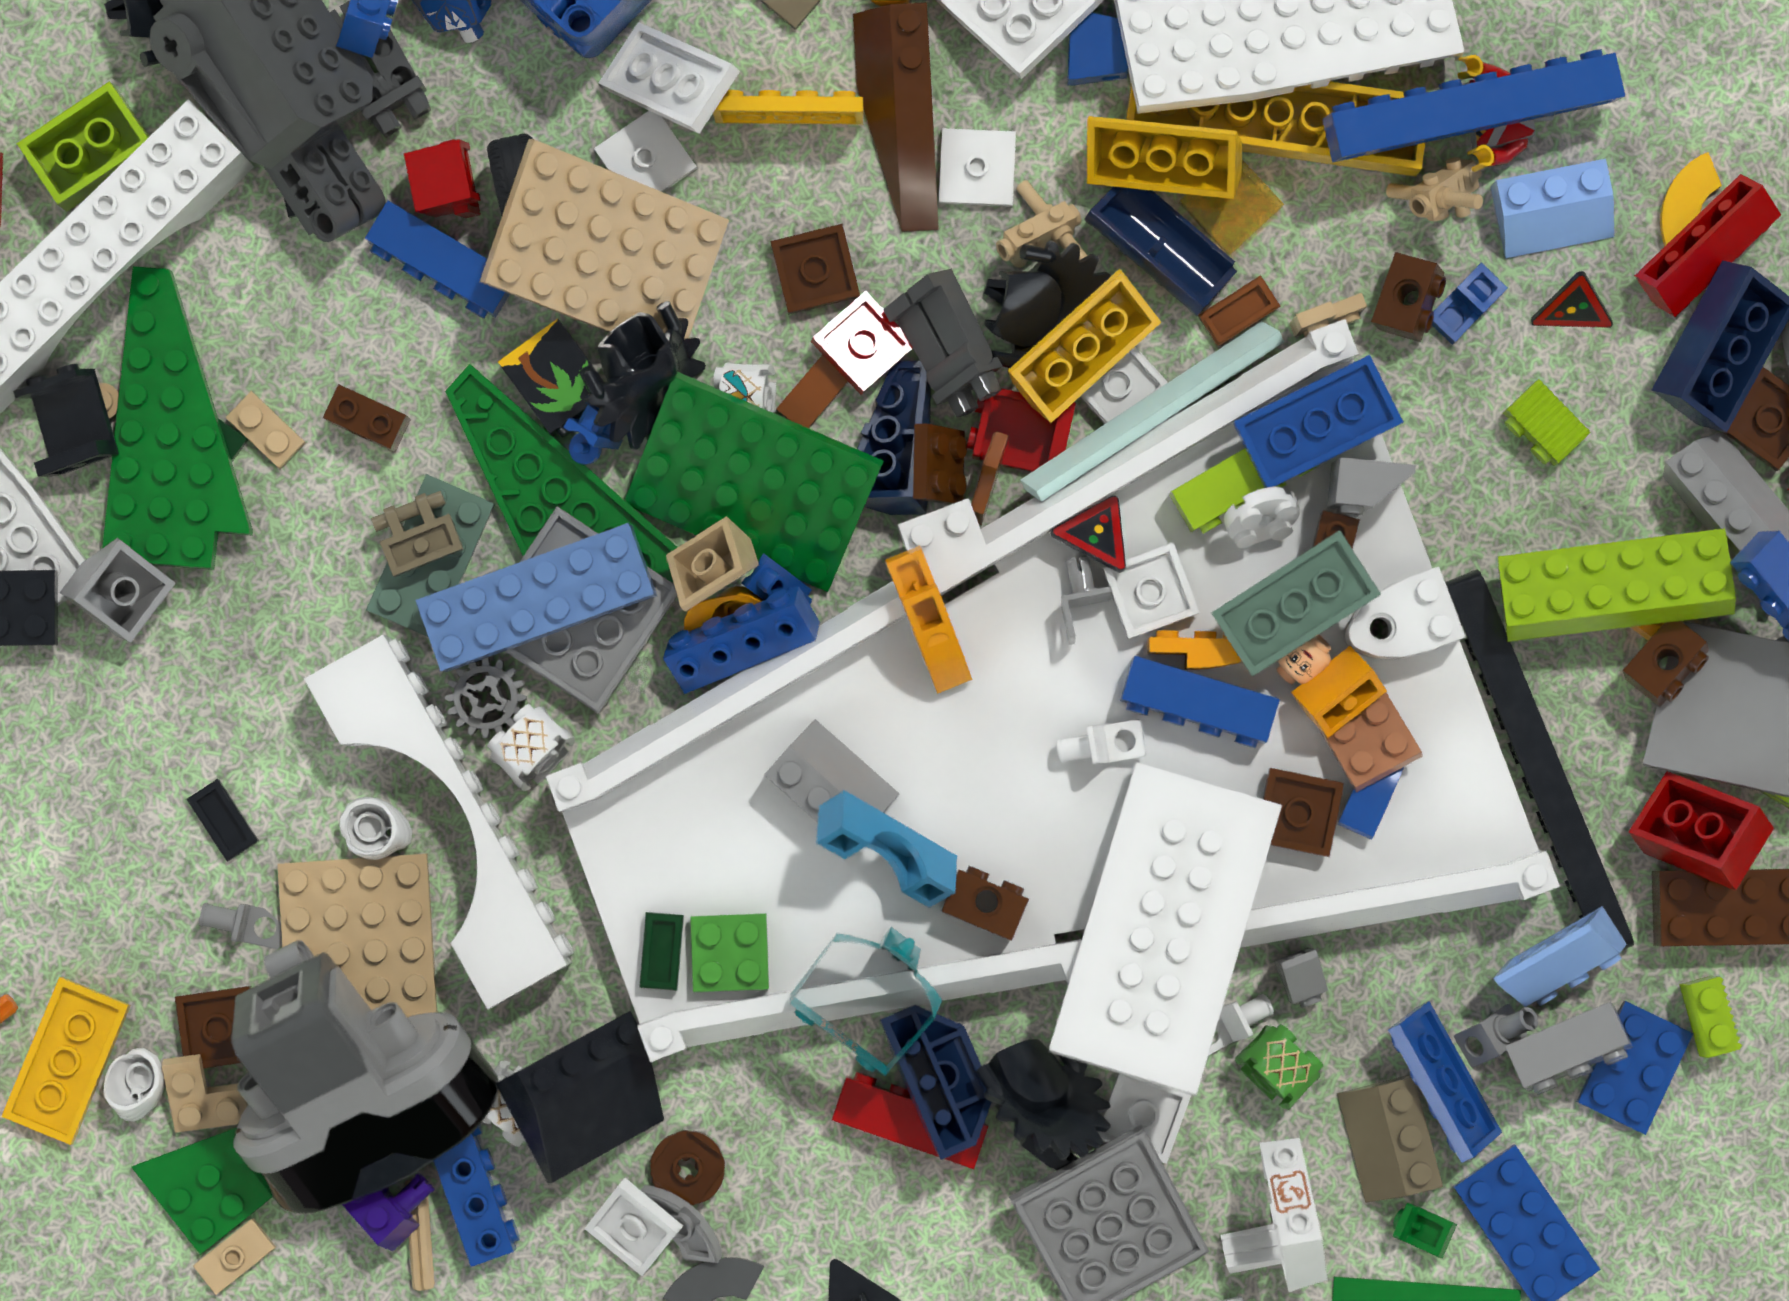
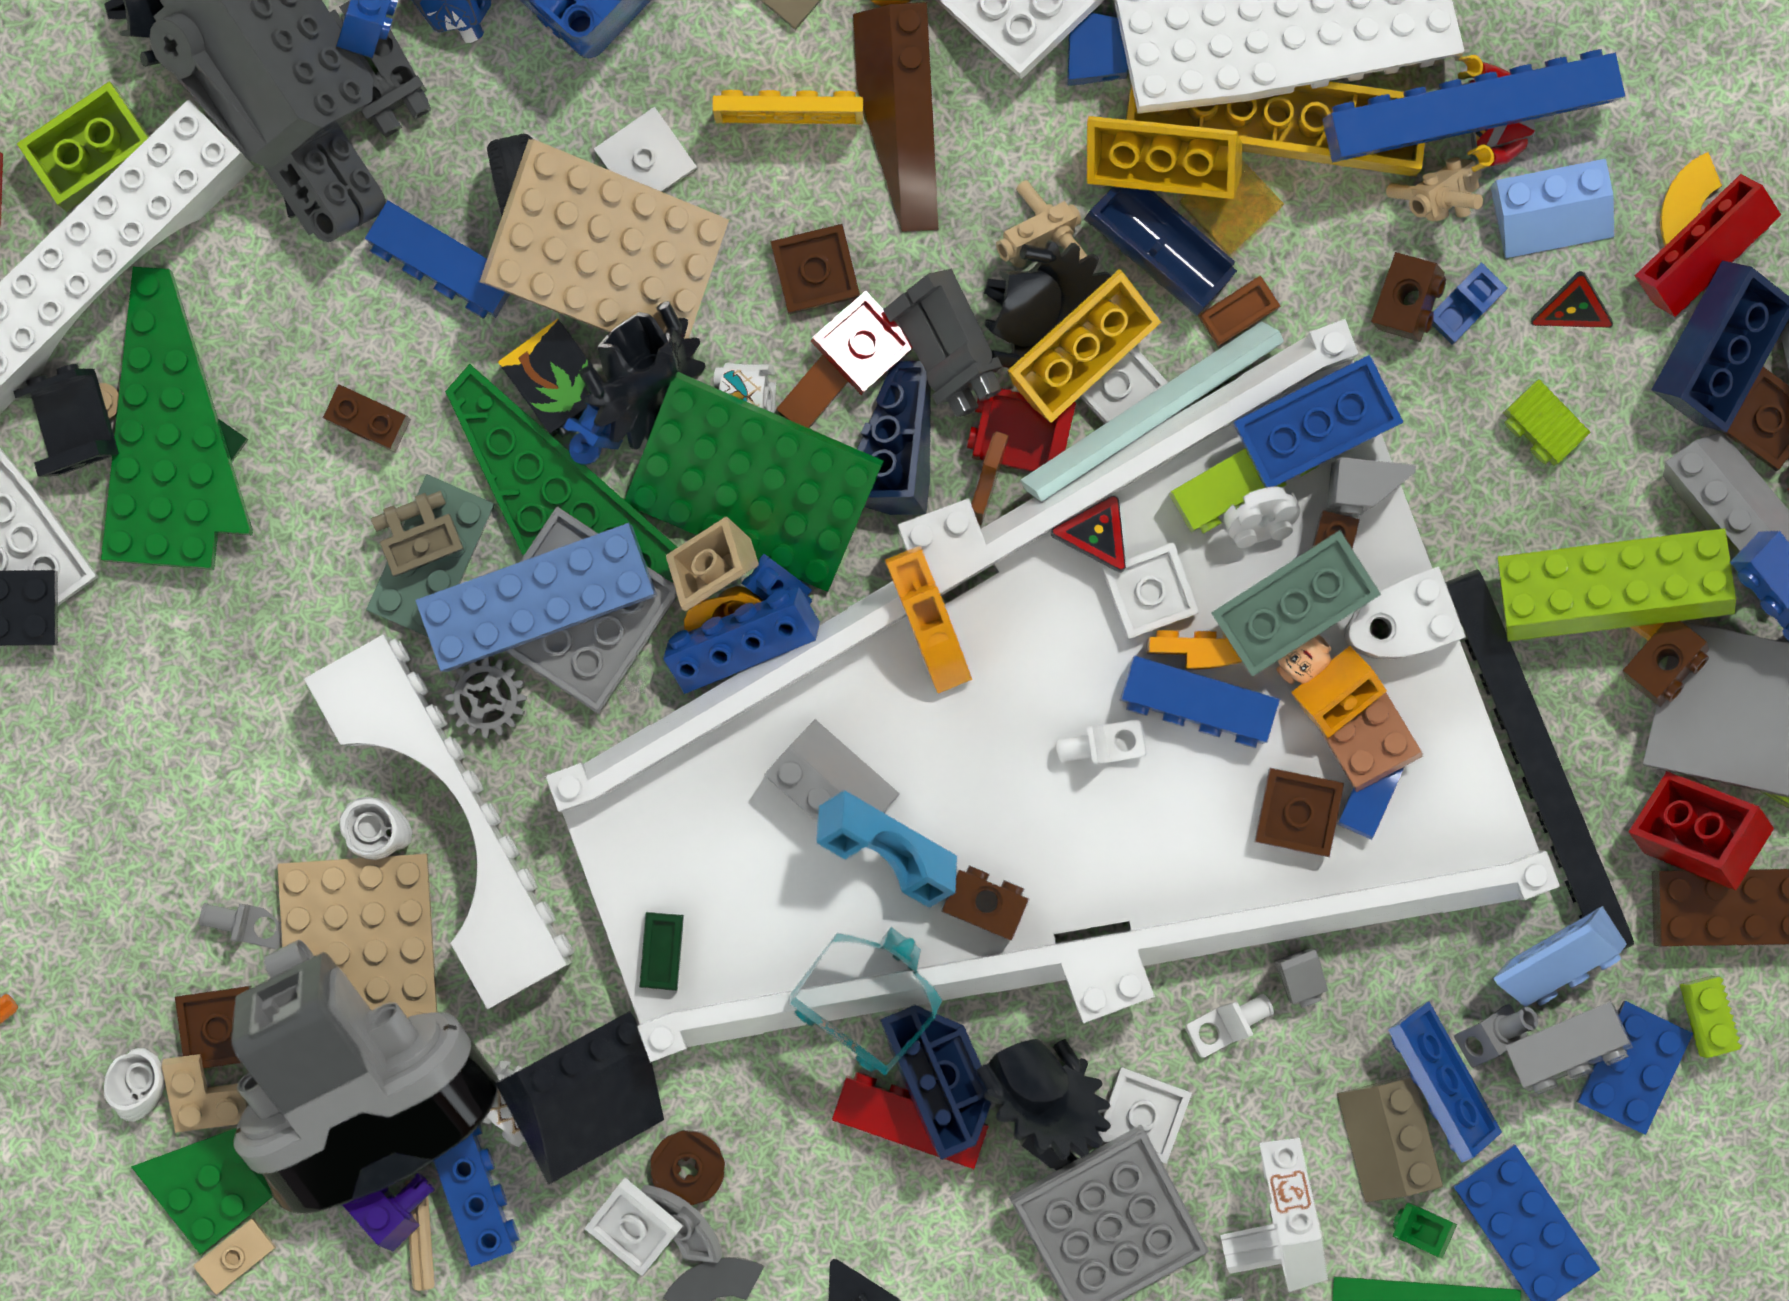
yellow plate [1,977,131,1145] -> none
light grey slope [60,538,175,643] -> none
black tile [187,779,259,862] -> none
tan plate [225,391,306,469] -> none
red plate [403,139,481,218] -> none
white brick [487,704,575,791] -> none
white plate [598,22,740,134] -> none
bright green plate [691,913,769,992] -> none
reddish brown plate [913,423,967,505] -> none
white plate [939,128,1016,207] -> none
white plate [1049,762,1282,1097] -> none
light grey bracket [1061,556,1112,645] -> none
bright green brick [1235,1024,1324,1110] -> none
tan plate [1289,293,1367,337] -> none

